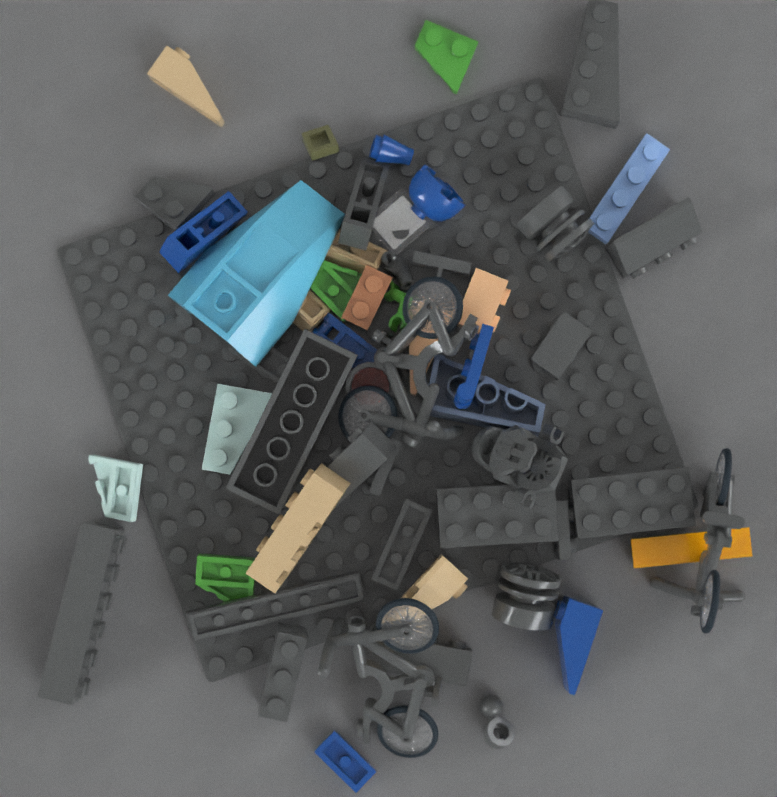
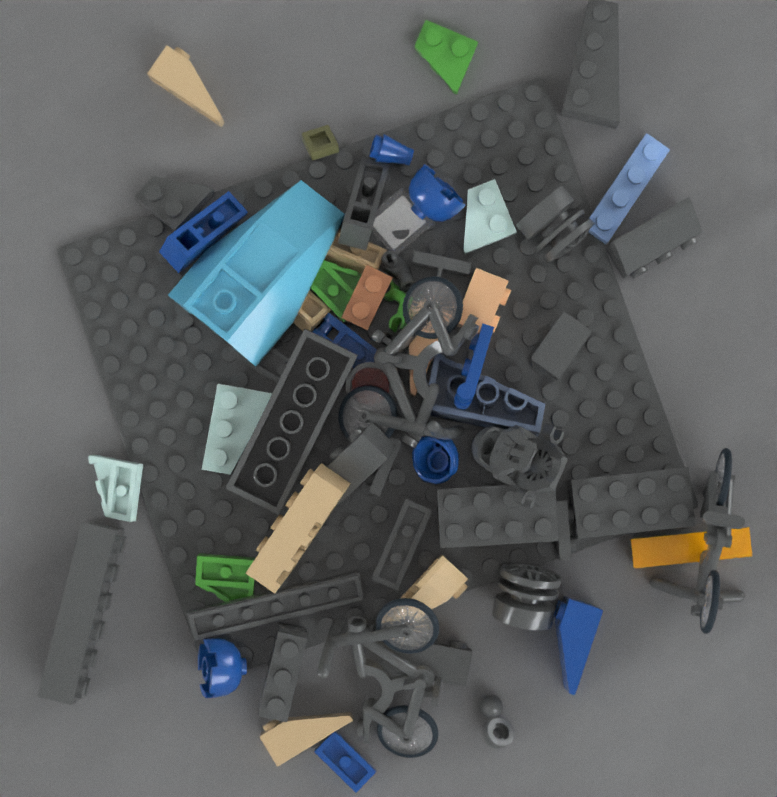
none -> blue cylinder [198,638,247,698]
none -> tan slope [259,712,354,767]
none -> blue hair [412,436,459,485]
none -> light aqua wing [463,179,517,254]

